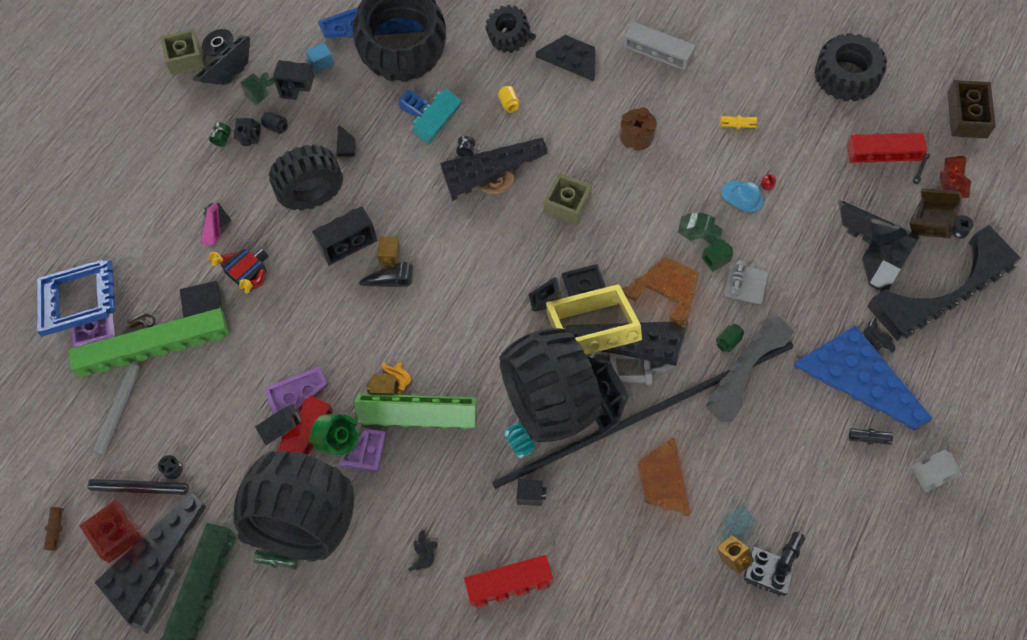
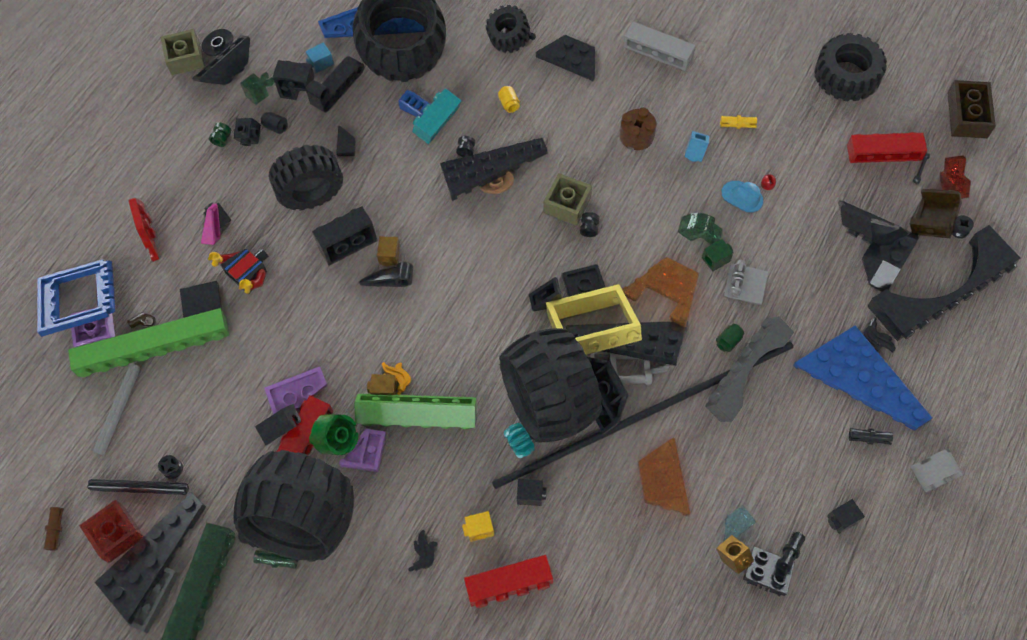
none -> red wing [128,198,159,262]
none -> black beam [306,56,364,113]
none -> yellow brick [462,511,494,542]
none -> black wheel [580,212,600,237]
none -> dark azure brick [684,131,709,162]
none -> black brick [827,499,865,534]

